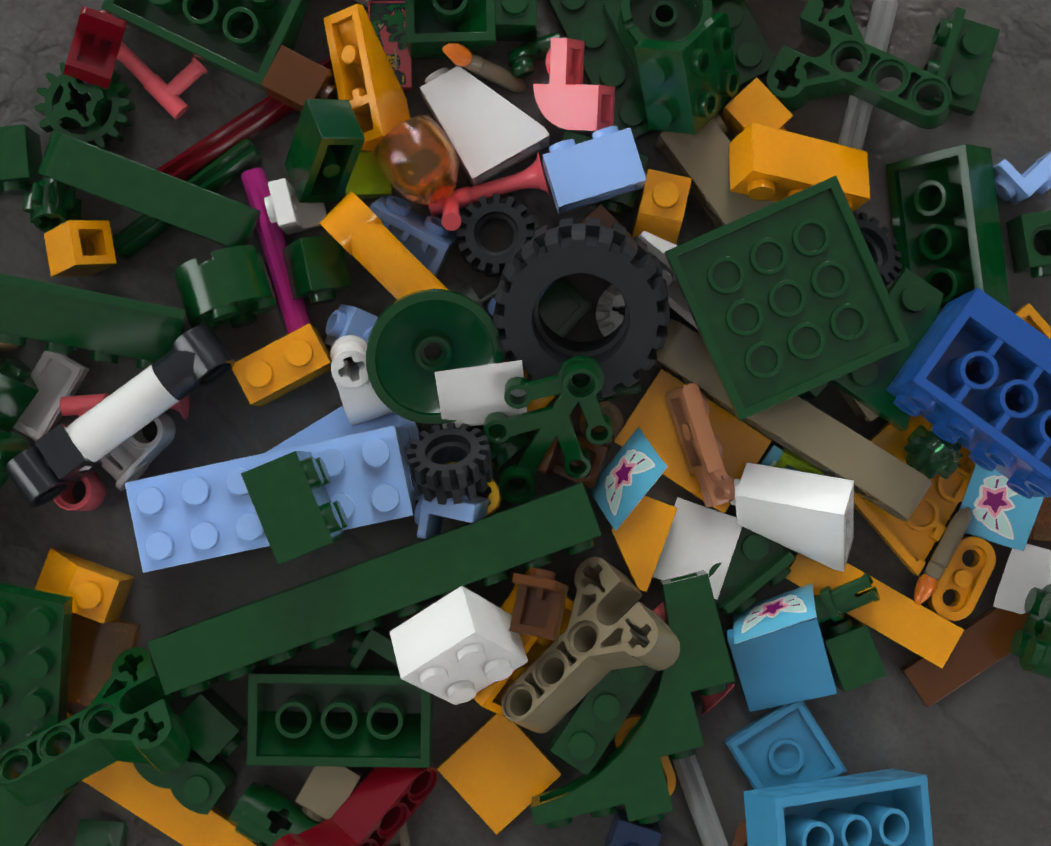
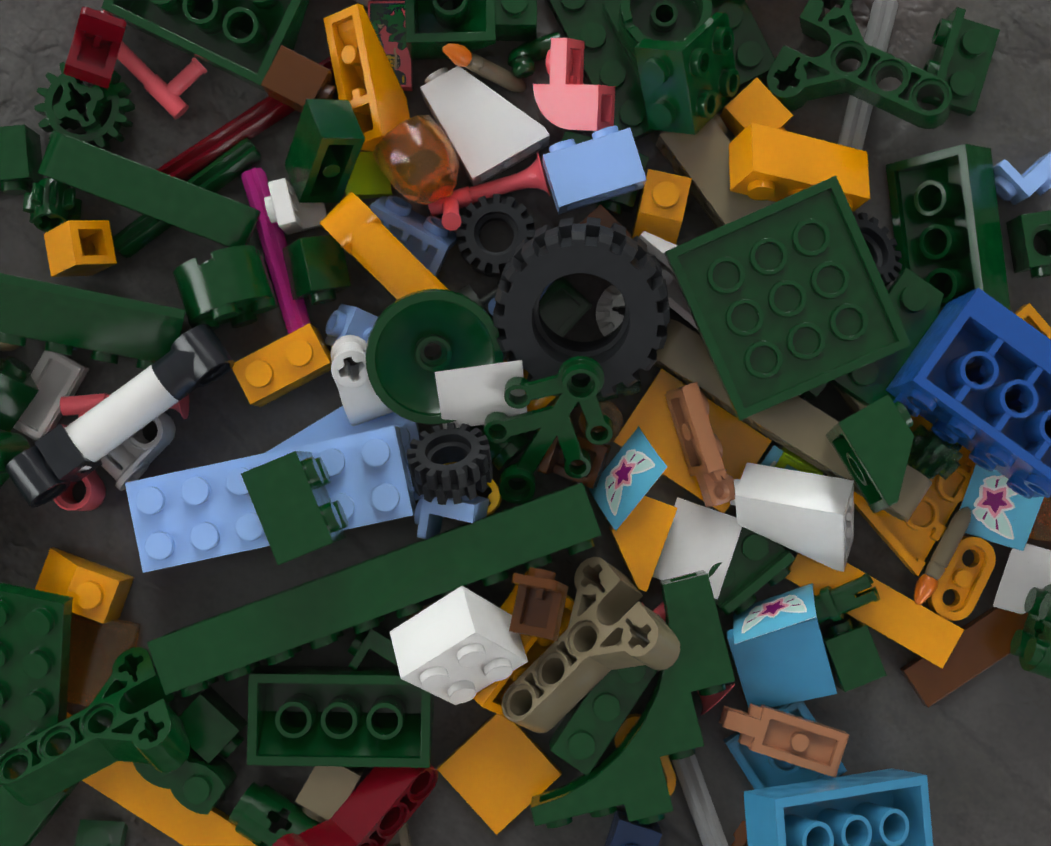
none -> nougat hinge [719,703,849,778]
none -> dark green slope [826,394,914,513]

